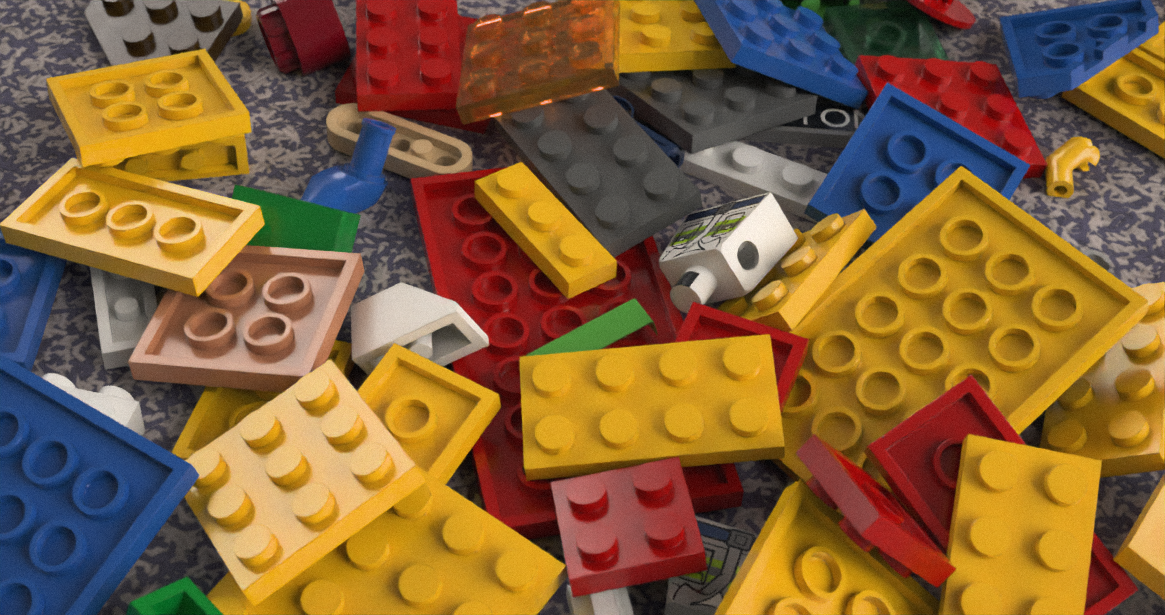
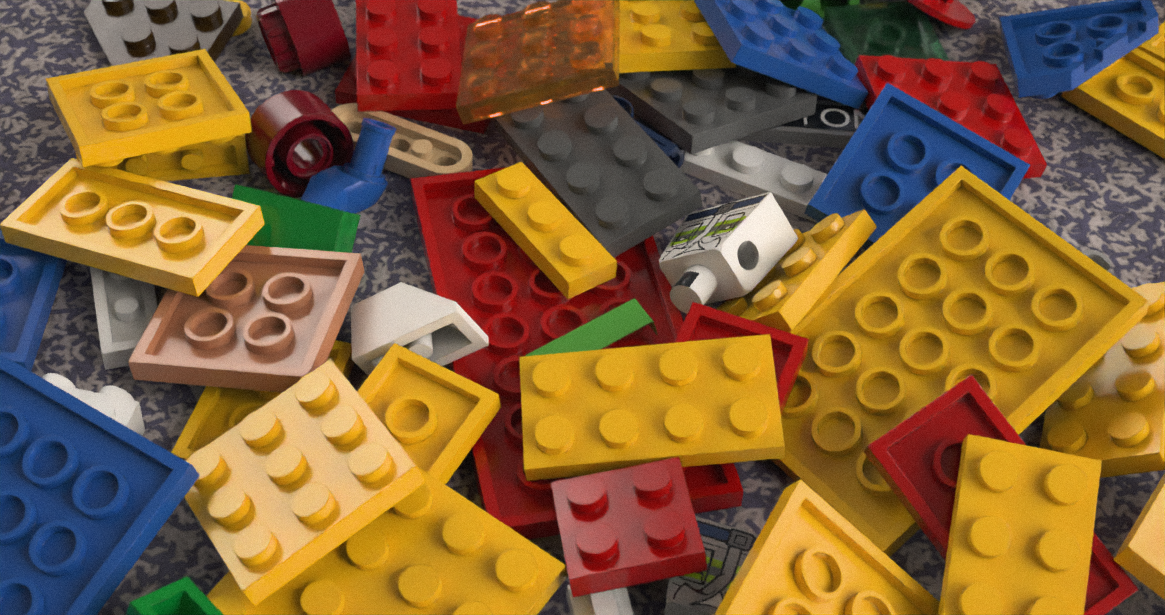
red plate [796,434,956,588] -> none
yellow arm [1045,136,1100,198] -> none
none -> dark red piece [245,90,354,198]

